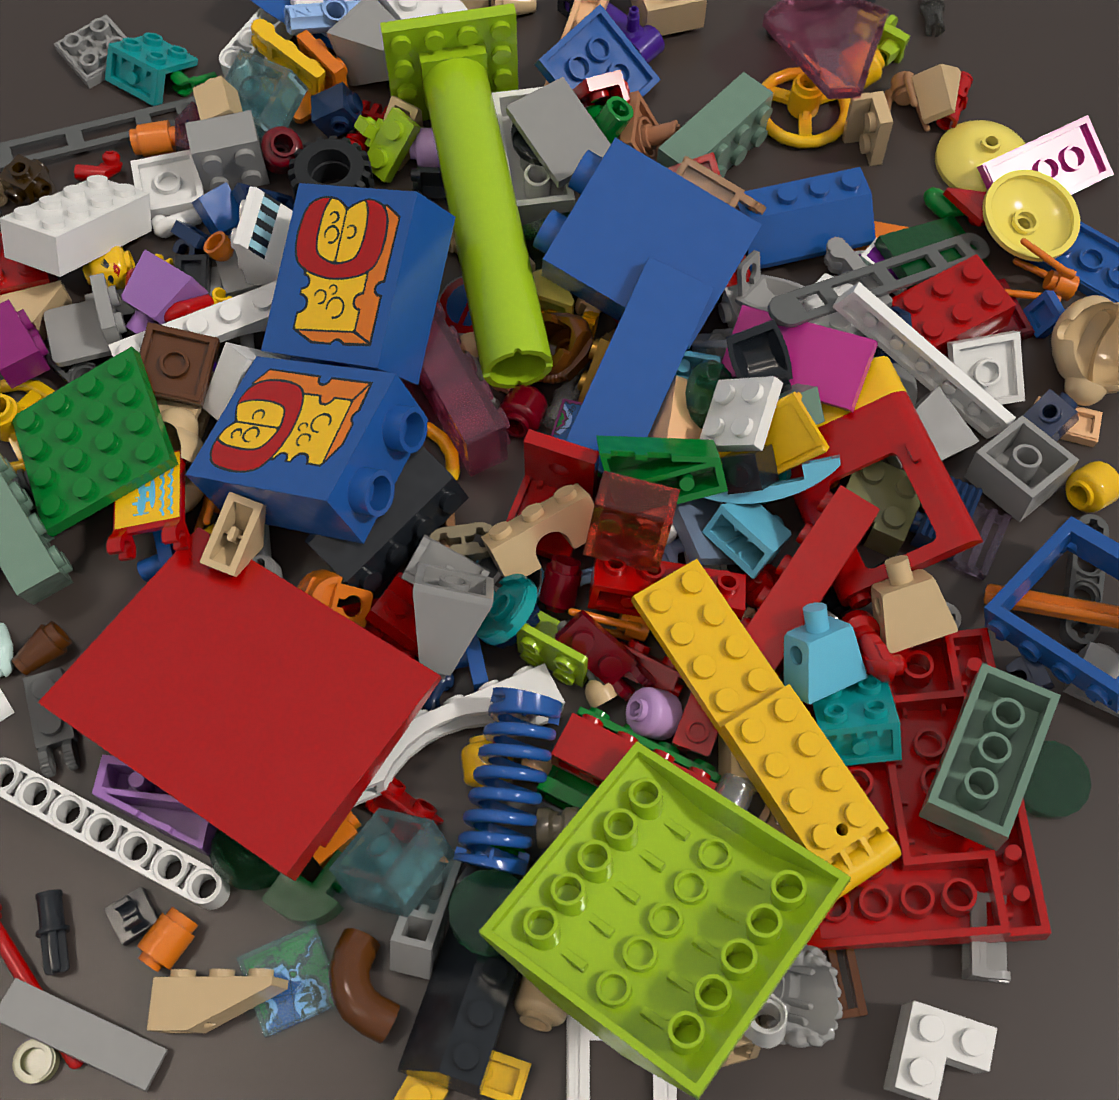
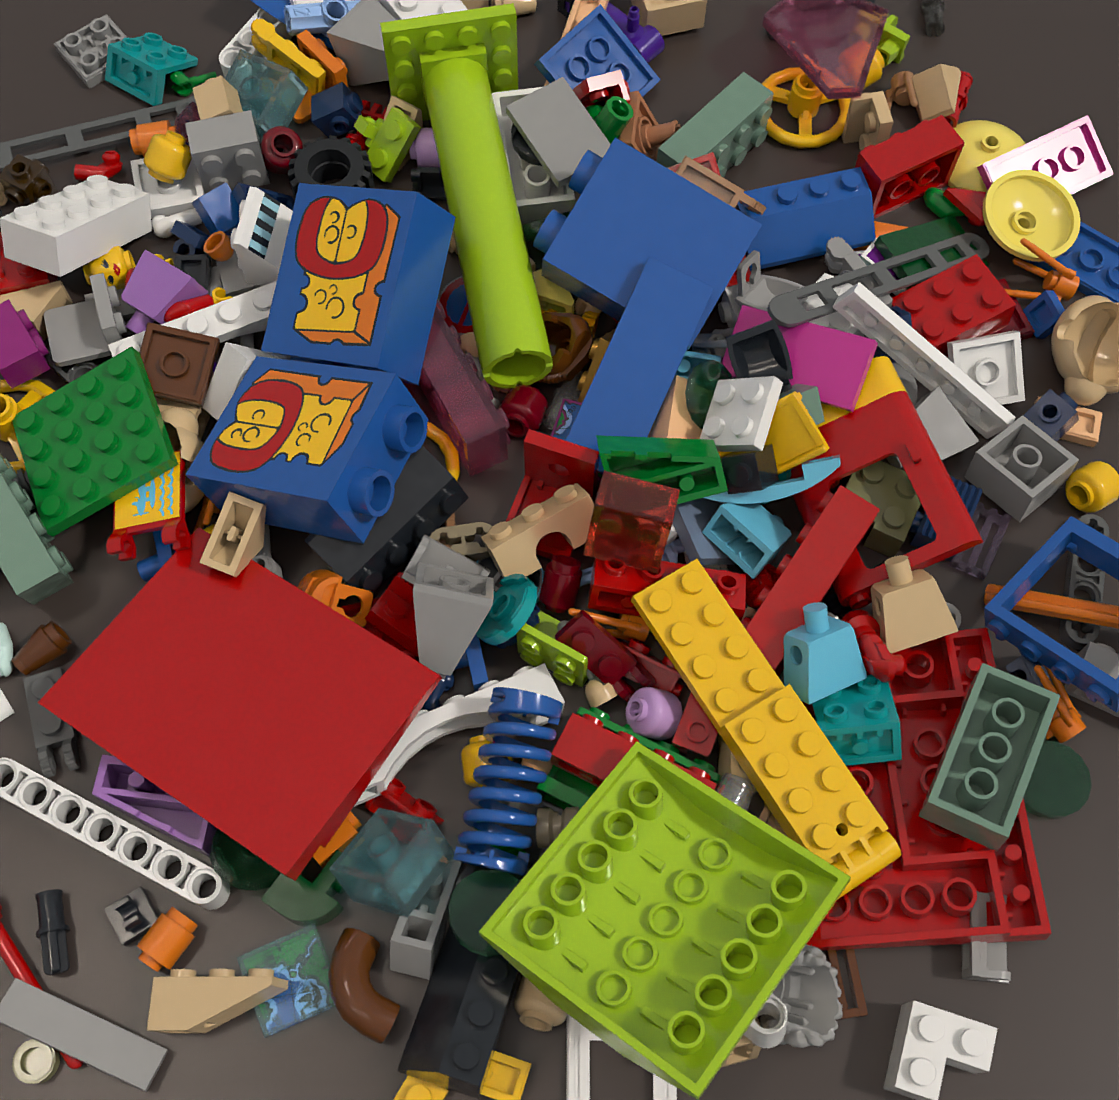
none -> yellow head [144,130,192,184]
none -> red brick [855,115,965,219]
none -> orange plant [1034,665,1087,744]

